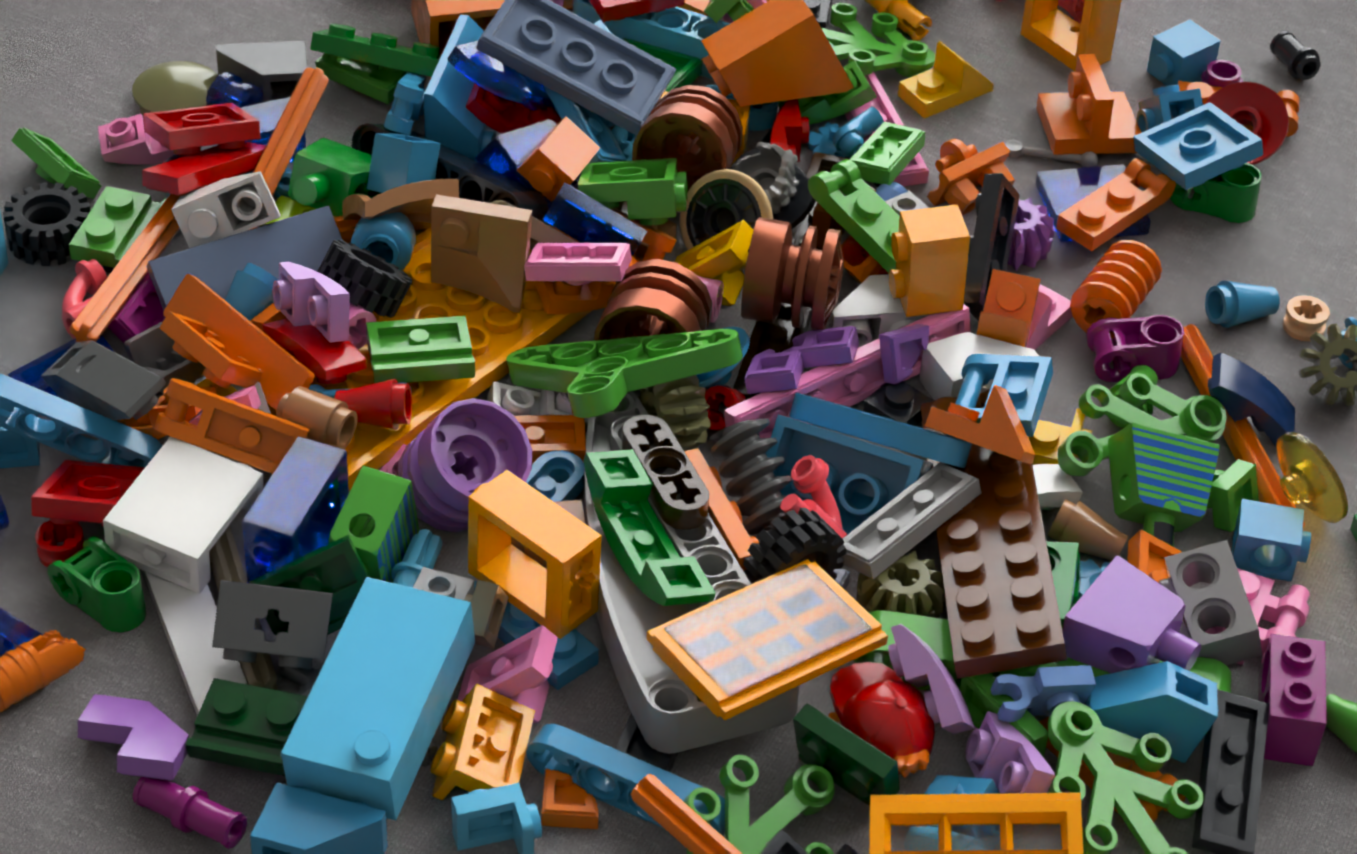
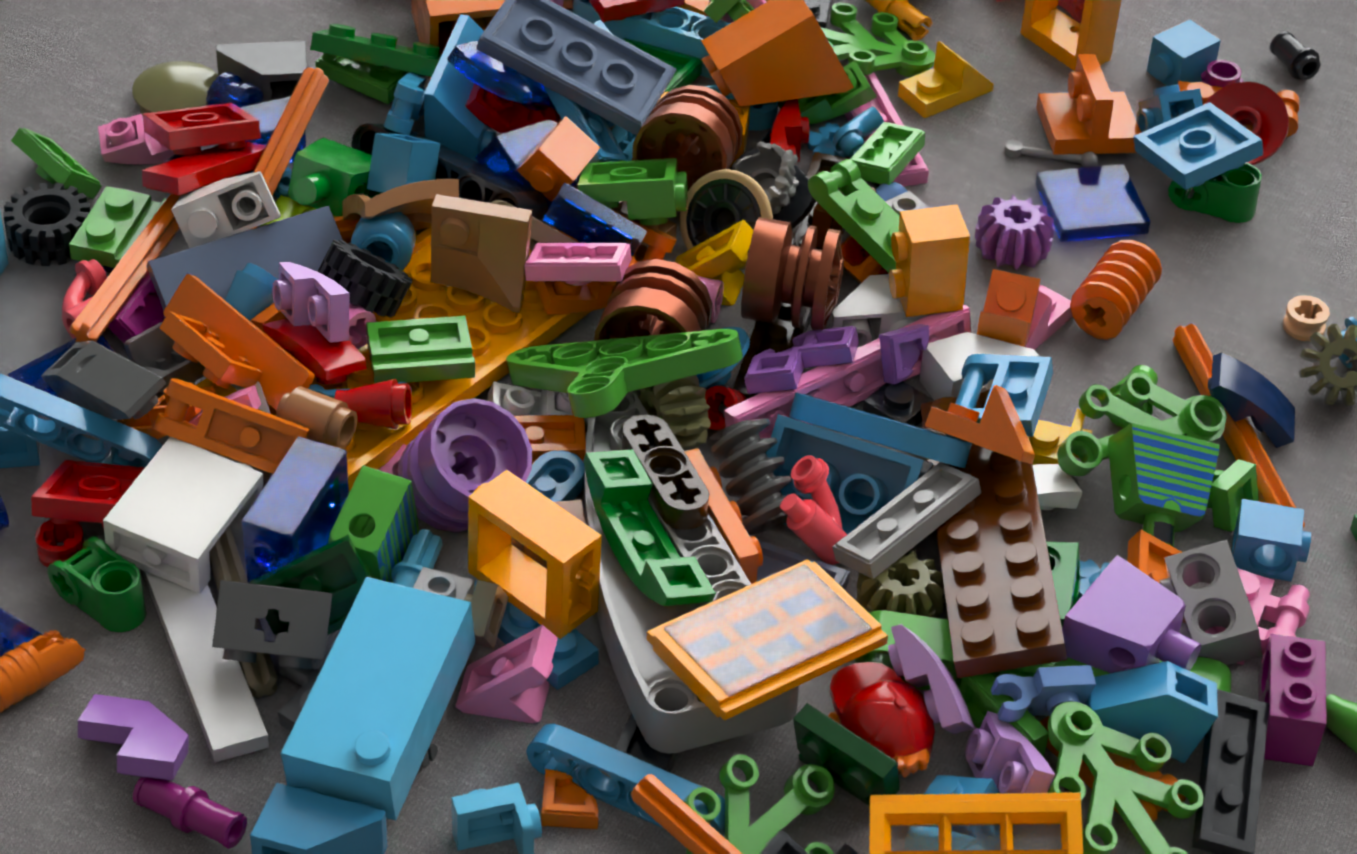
dark green plate [185,678,308,776] -> none
light orange bracket [430,683,535,801] -> none
black tyre [743,508,846,611] -> none
orange hips [927,139,1015,216] -> none
black plate [964,173,1020,322] -> none
medium nougat cone [1047,499,1129,561] -> none
orange plate [1056,158,1176,252] -> none
magenta piece [1086,315,1184,382] -> none
dark azure cone [1205,280,1280,328] -> none
clear yellow dish [1276,432,1348,523] -> none

